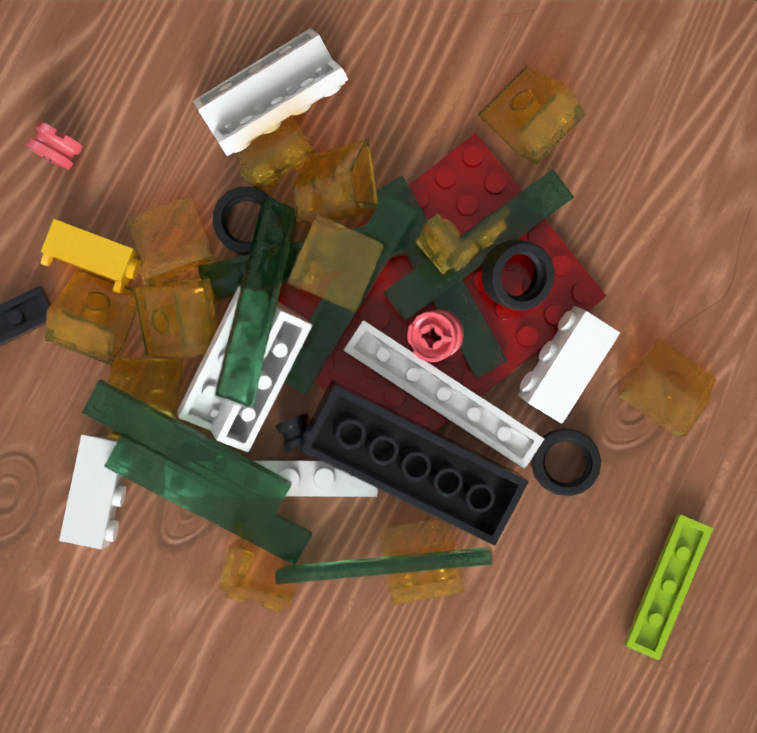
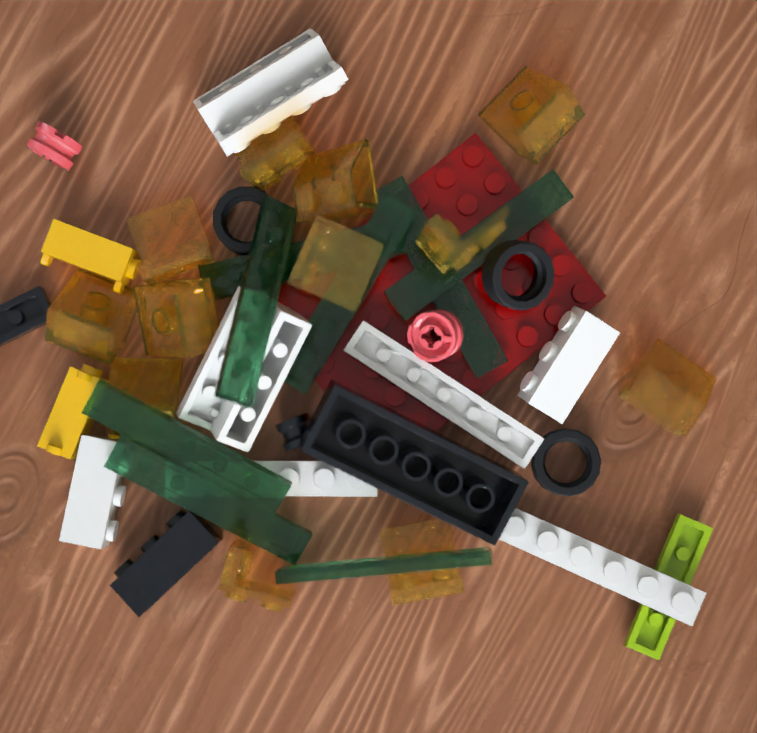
none -> yellow brick [37,363,111,460]
none -> black brick [110,509,223,617]
none -> white plate [499,508,706,626]

